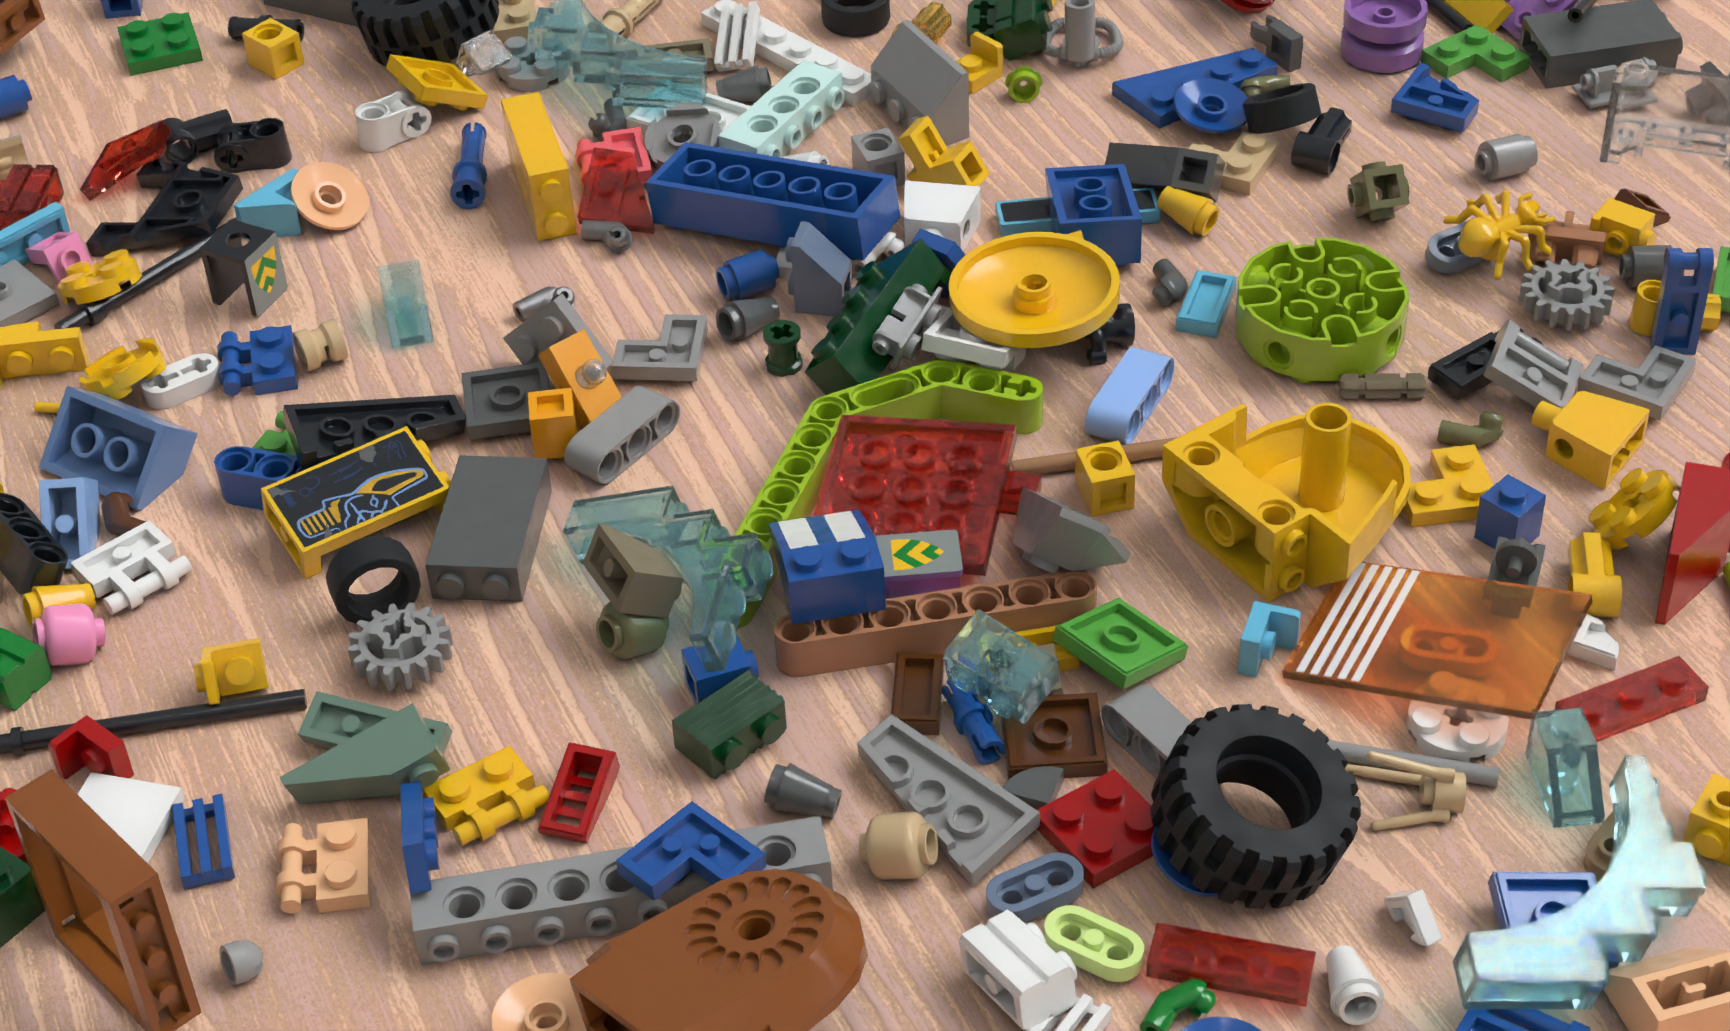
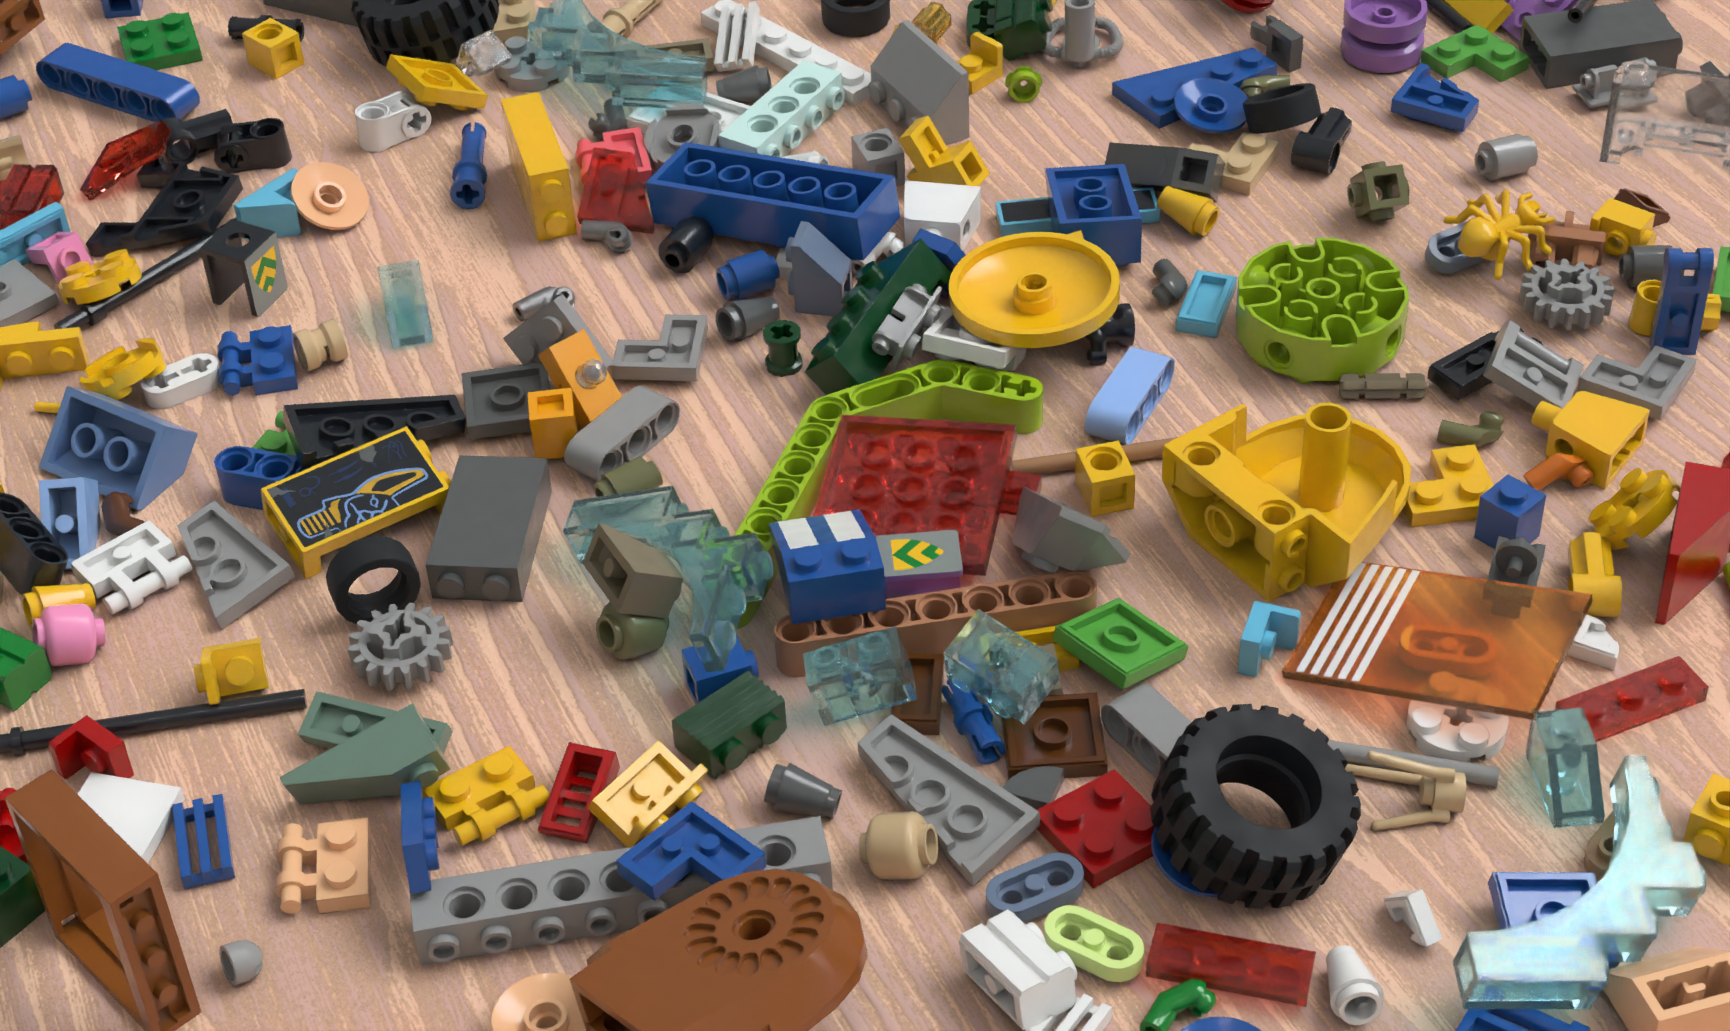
none -> blue beam [36,43,200,123]
none -> light grey wing [177,500,295,630]
none -> yellow bracket [588,740,708,847]
none -> olive brick [593,456,663,516]
none -> black brick [658,216,713,273]
none -> clear light blue brick [803,626,917,726]
none -> orange arm [1523,453,1594,491]

